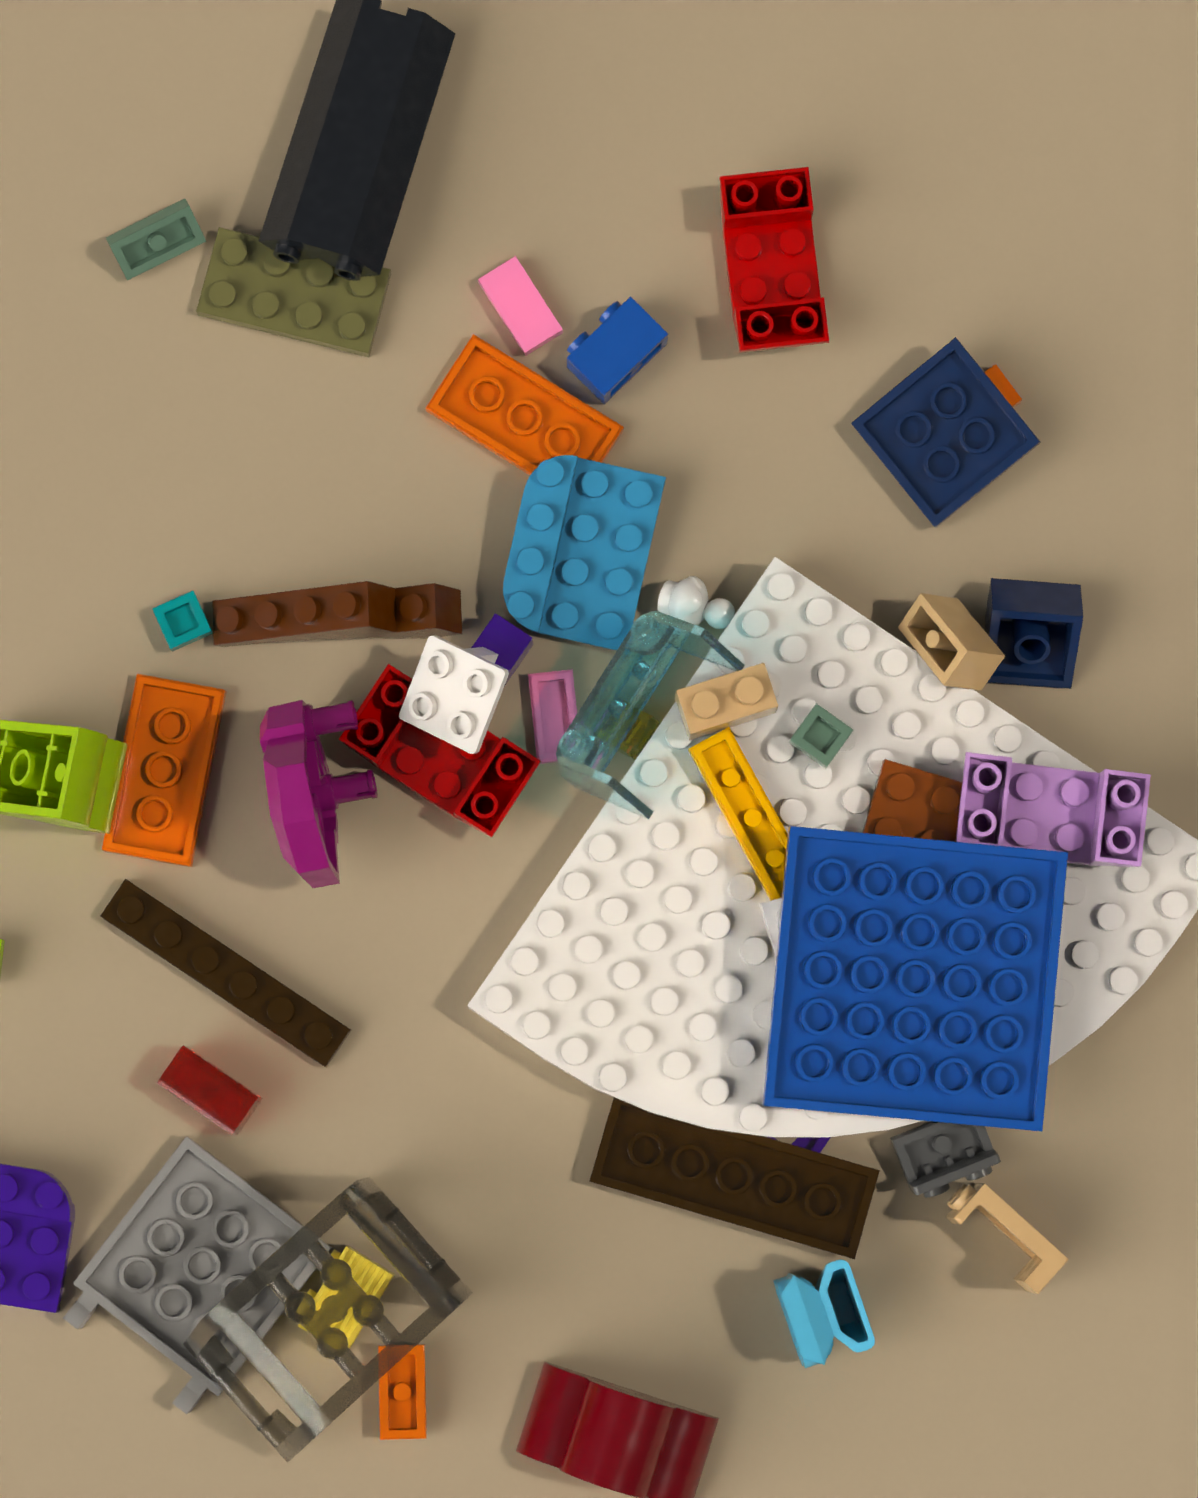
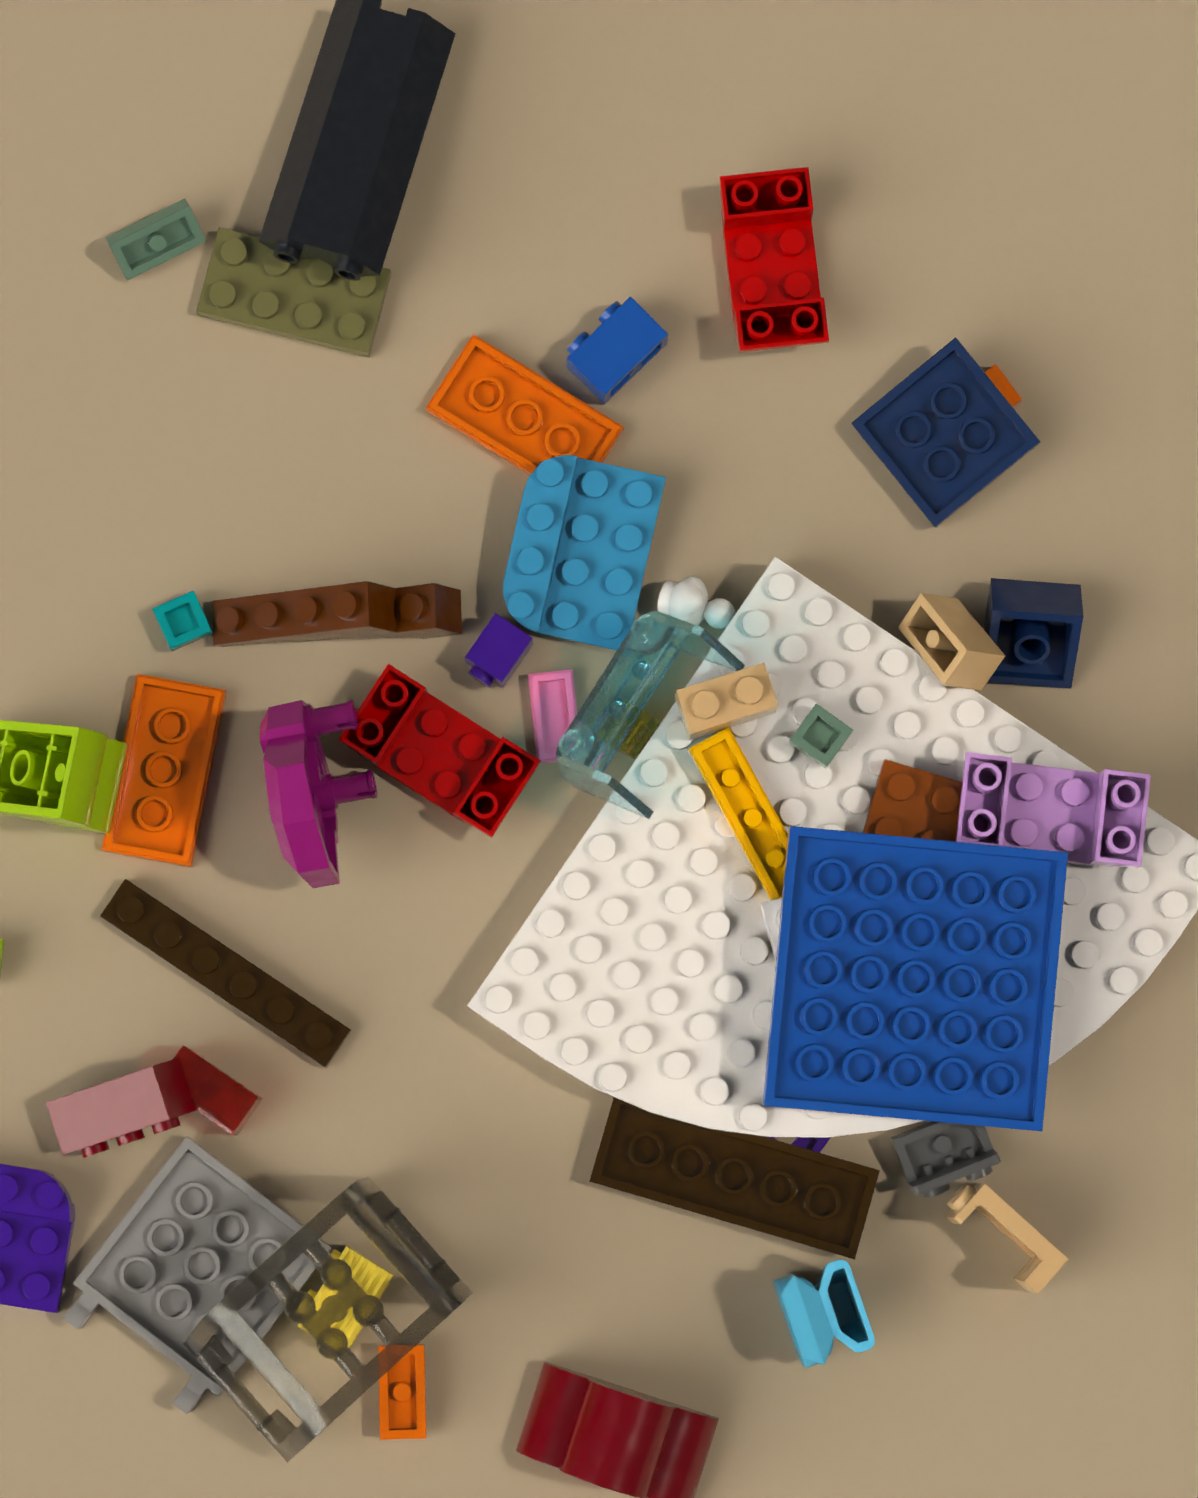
white bracket [399,635,509,754] -> none
bright pink tile [478,256,563,356] -> none
none -> brick [46,1058,196,1158]

